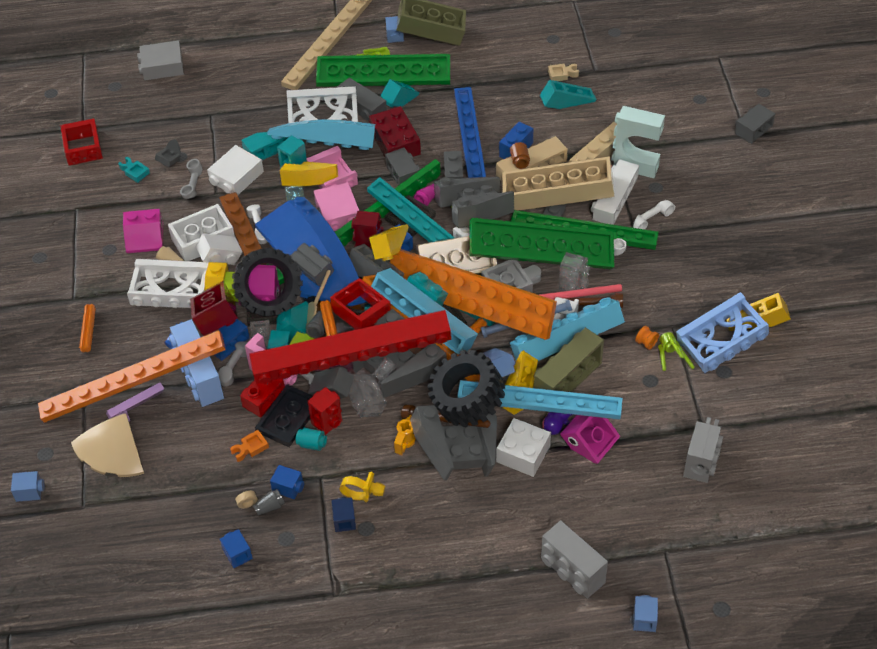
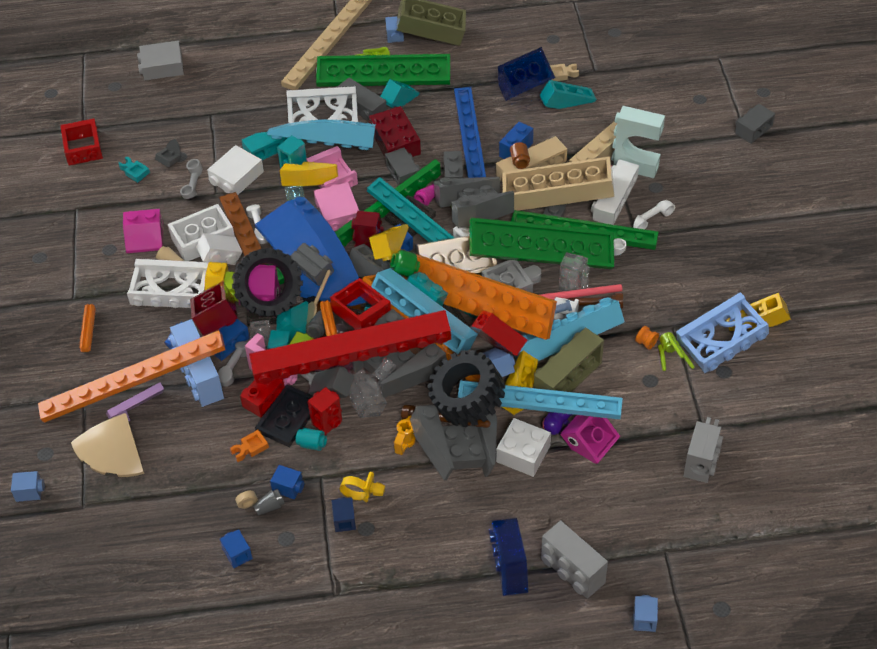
none -> green head [390,250,420,277]
none -> red brick [471,310,527,356]
none -> clear blue wedge [489,518,528,596]
none -> clear blue slope [498,47,555,101]

